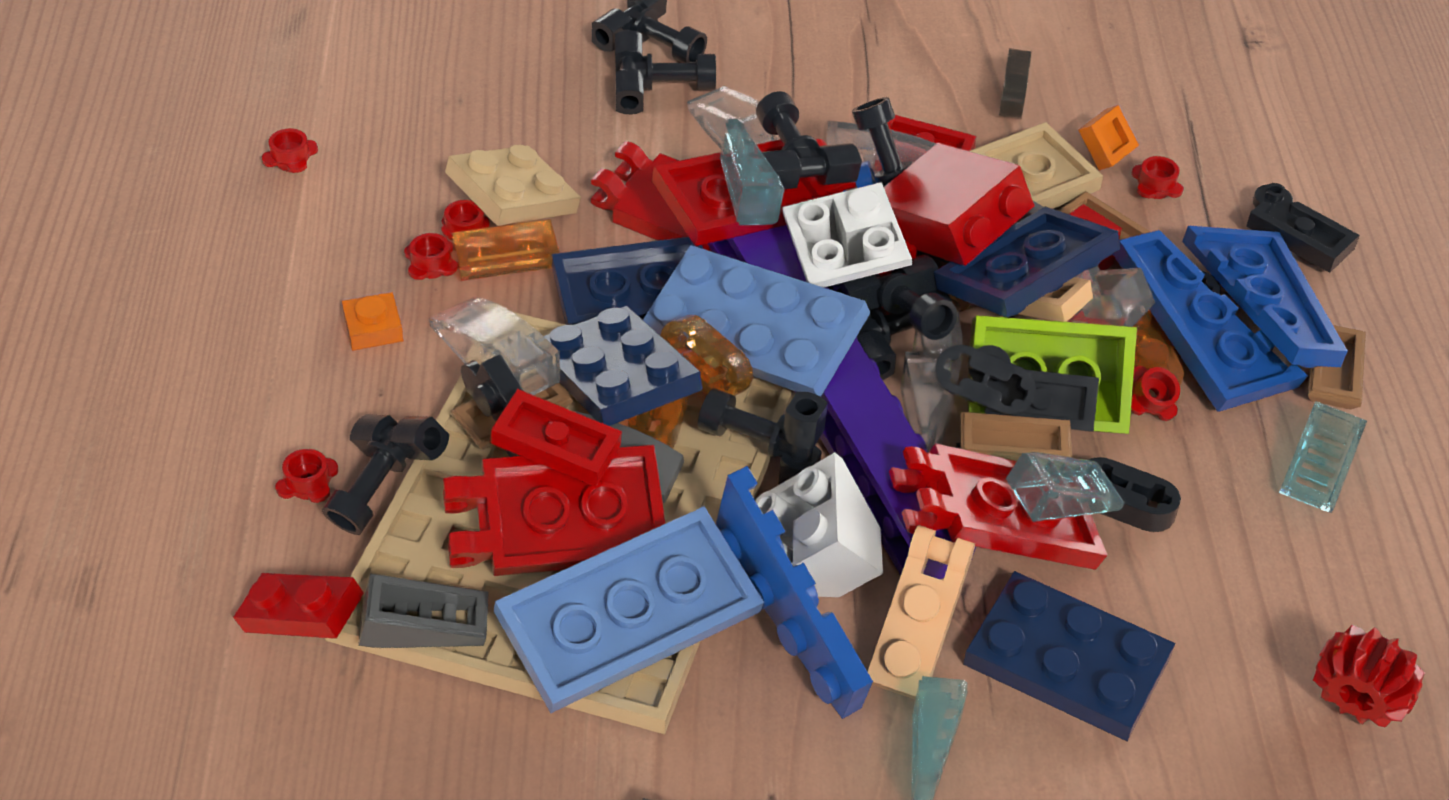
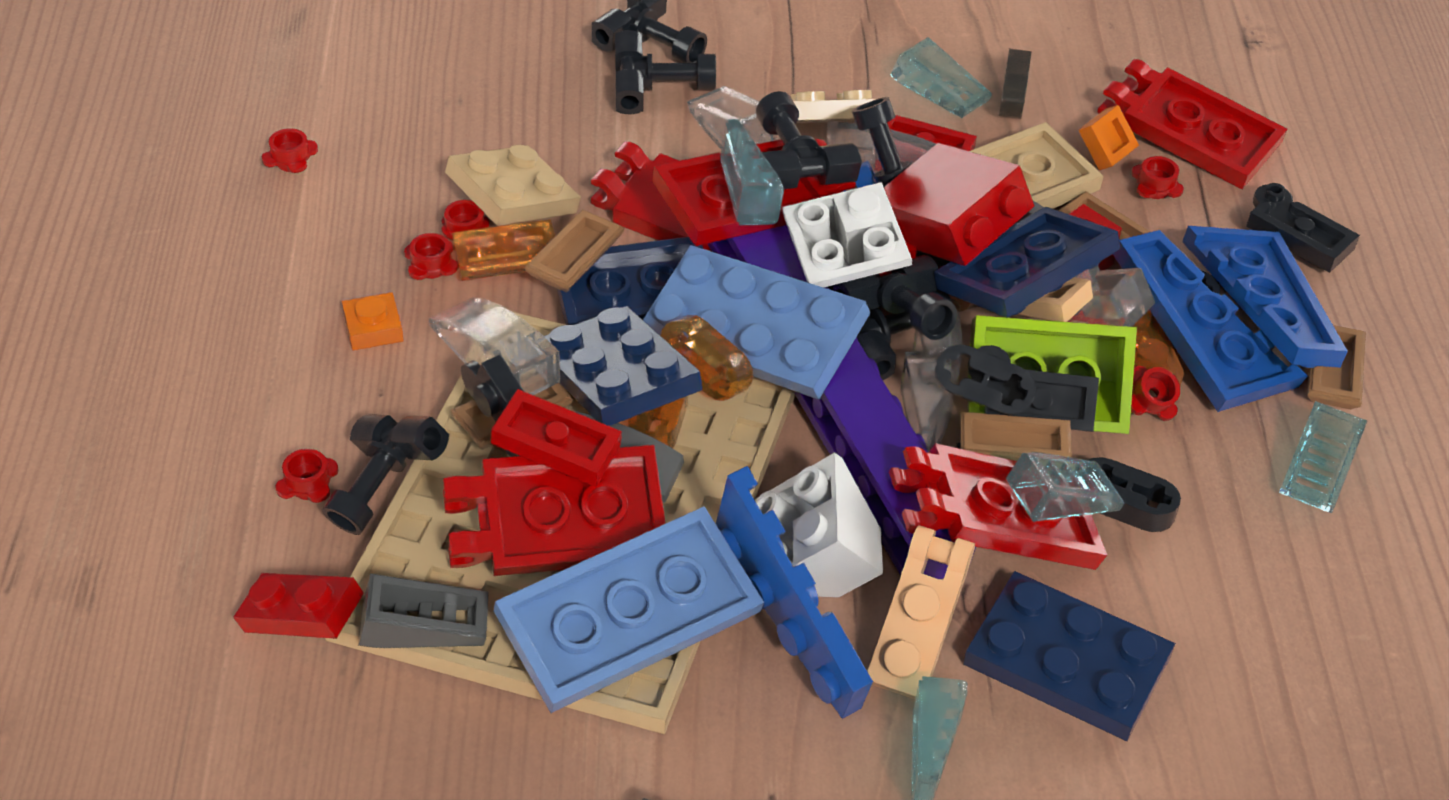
black bar [698,388,828,485] -> none
red gear [1313,625,1425,728] -> none
none -> medium nougat tile [525,209,624,293]
none -> tan plate [791,90,875,123]
none -> clear light blue slope [891,37,992,118]
none -> red tile [1097,59,1288,190]

